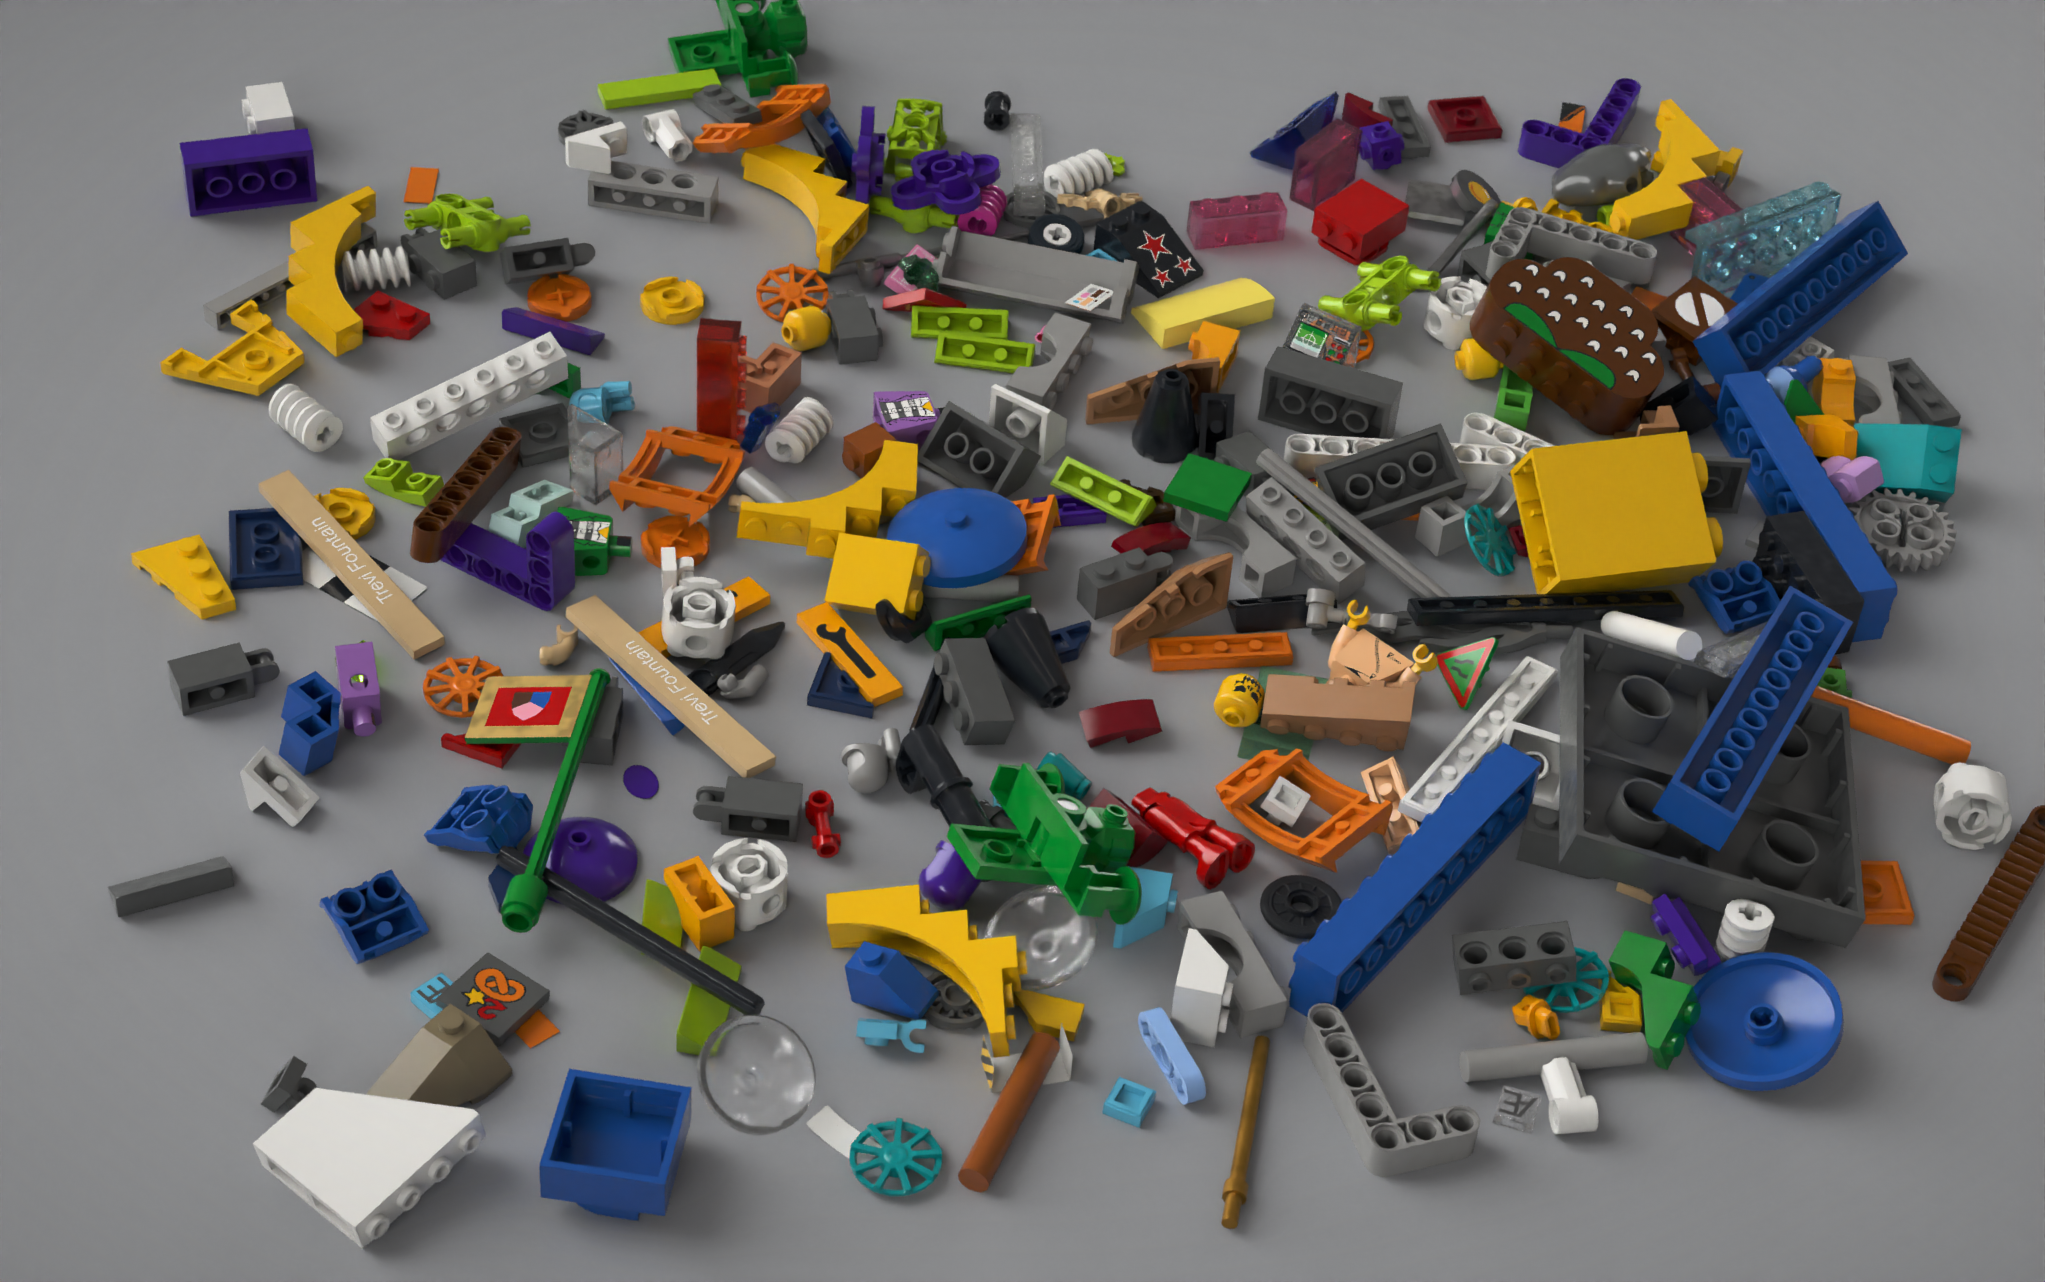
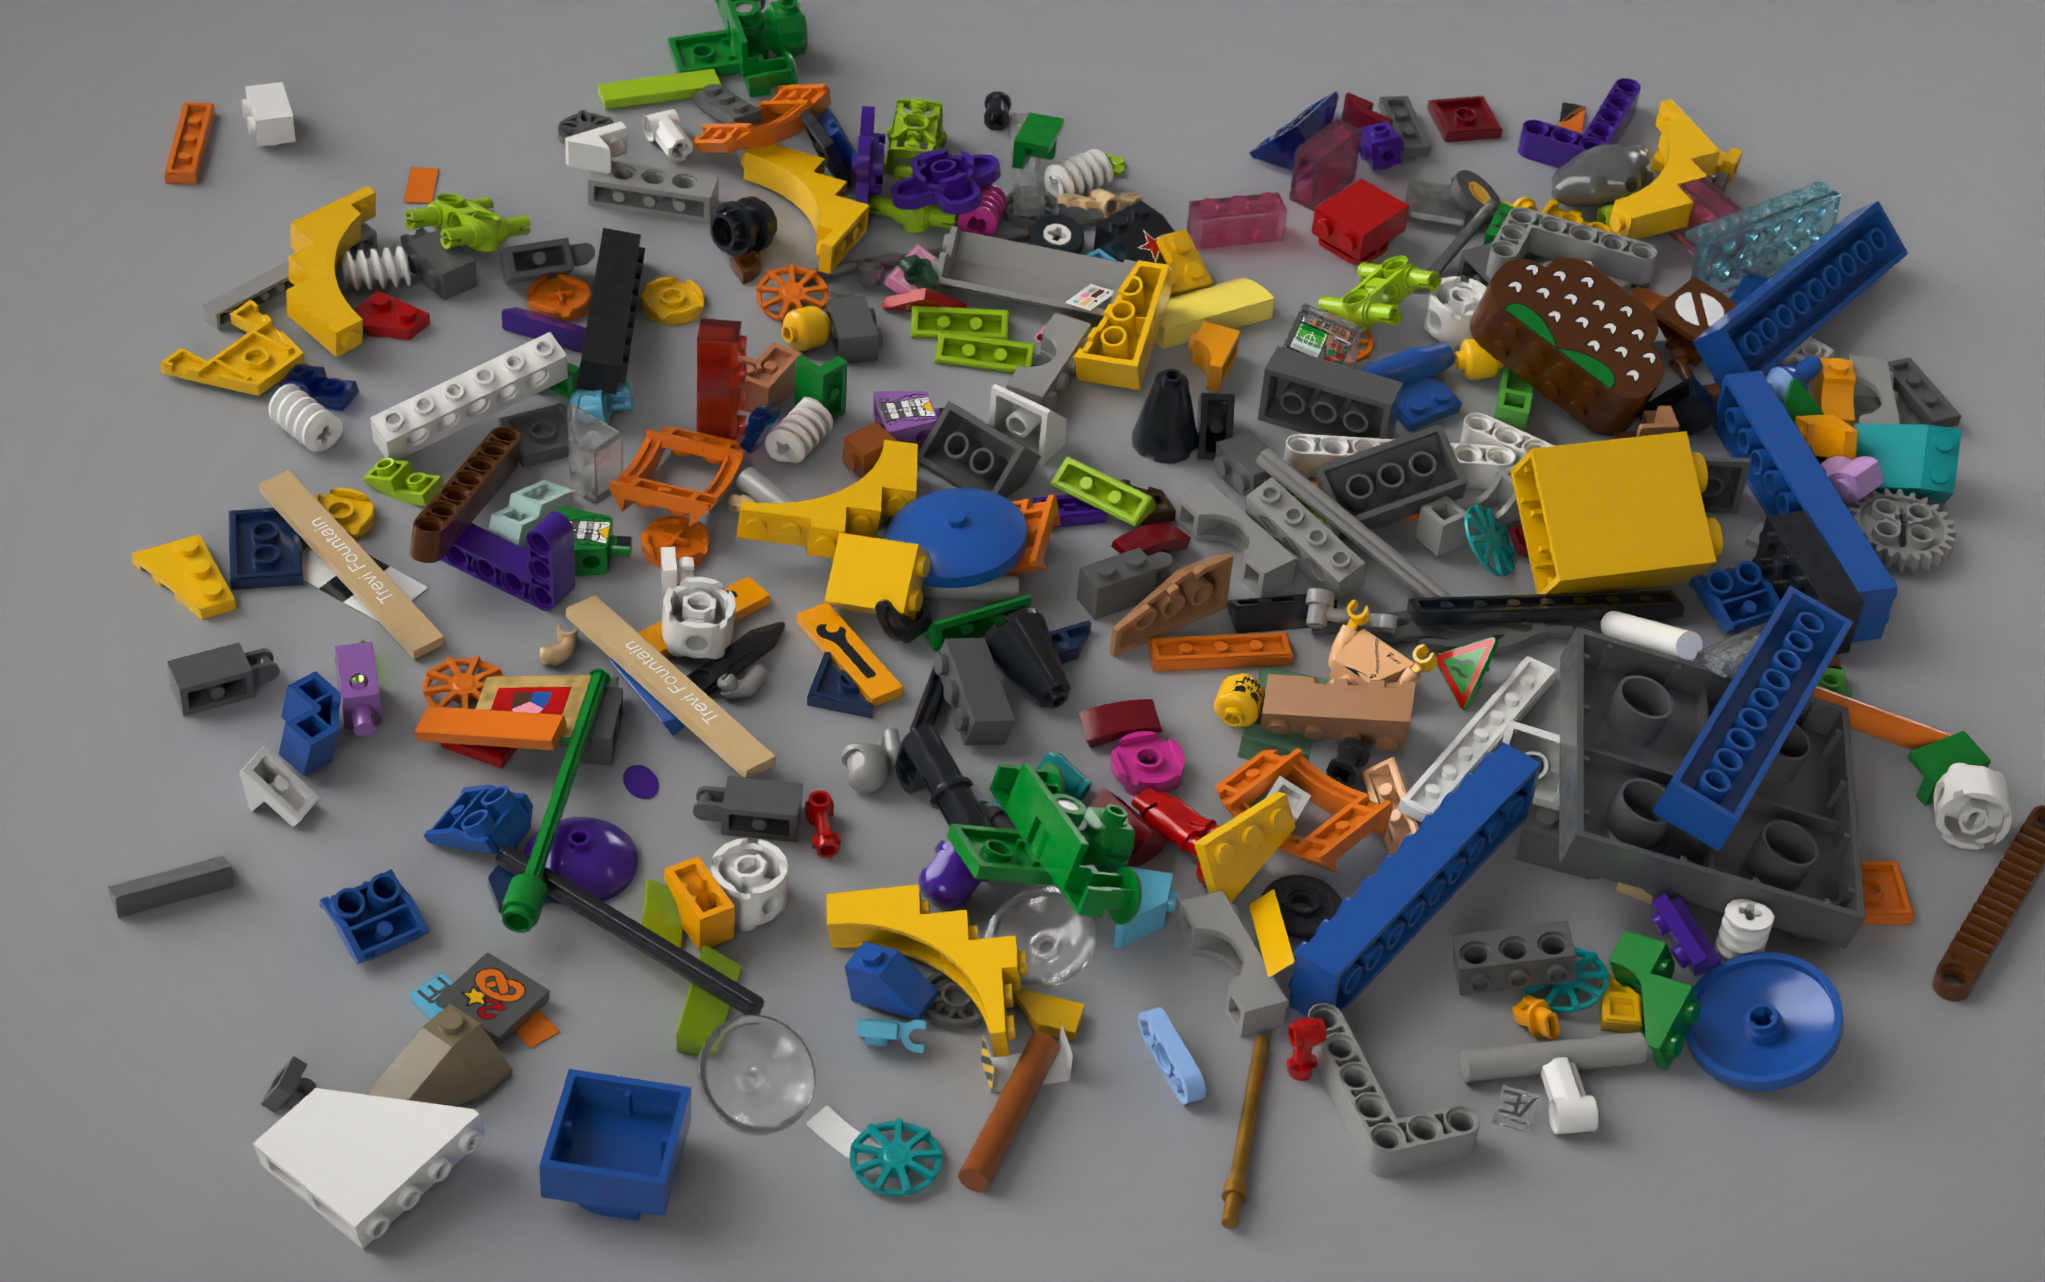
dark purple brick [179,128,318,217] -> none
medium nougat wedge [1085,357,1220,425] -> none
medium azure tile [1102,1077,1156,1128] -> none
green tile [1163,453,1252,522] -> none
white slope [1170,928,1234,1047] -> none
none -> orange tile [164,102,216,184]
none -> clear blue slope [279,364,359,411]
none -> orange tile [414,706,567,750]
none -> black brick [576,228,646,395]
none -> black piece [710,196,777,257]
none -> reddish brown tile [730,251,762,285]
none -> green panel [794,355,848,421]
none -> green panel [1012,112,1064,170]
none -> yellow wedge [1074,260,1172,390]
none -> dark pink plate [1110,731,1185,796]
none -> yellow plate [1156,229,1213,297]
none -> yellow wing [1194,792,1296,904]
none -> yellow sticker [1249,889,1295,977]
none -> red bar [1286,1017,1327,1081]
none -> black bush [1326,738,1370,787]
none -> blue plate [1360,342,1462,432]
none -> green panel [1908,731,1991,806]

